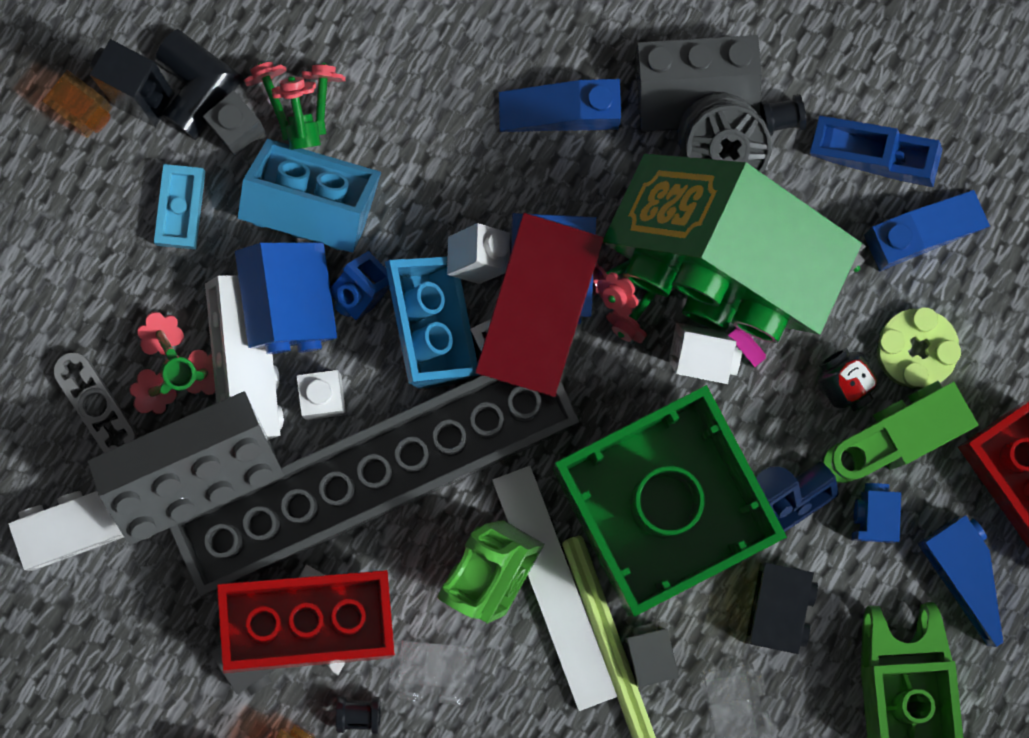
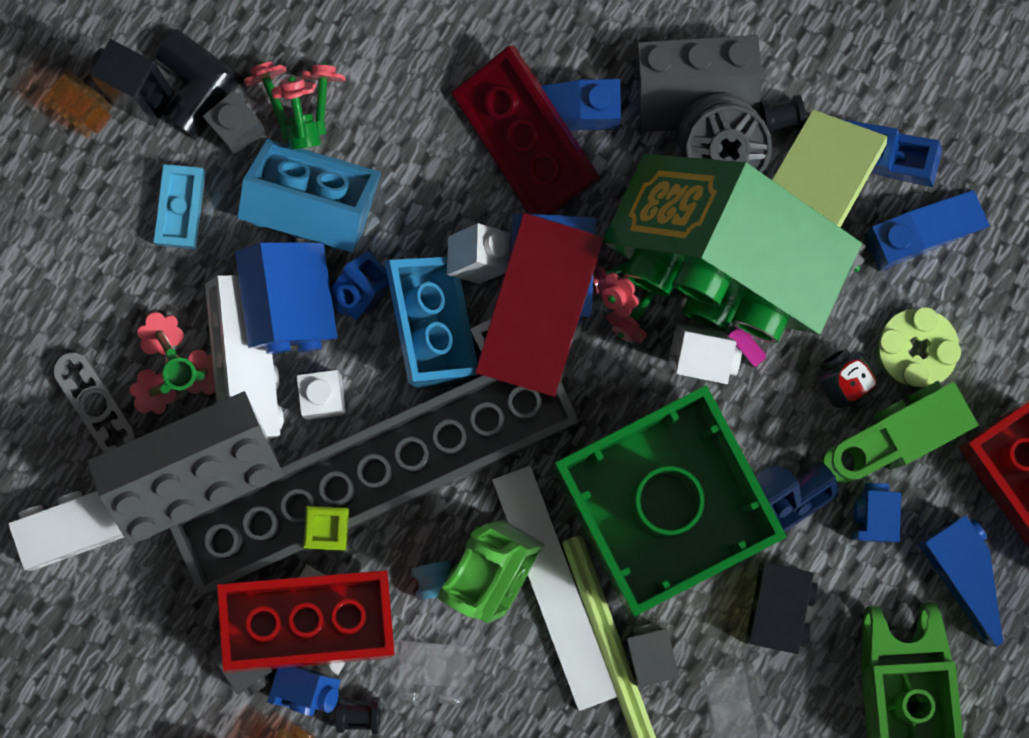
none -> blue brick [267,666,341,716]
none -> lime tile [304,506,349,551]
none -> medium azure wheel [411,560,452,601]
none -> dark red tile [451,45,601,215]
none -> yellowish green tile [772,110,887,227]

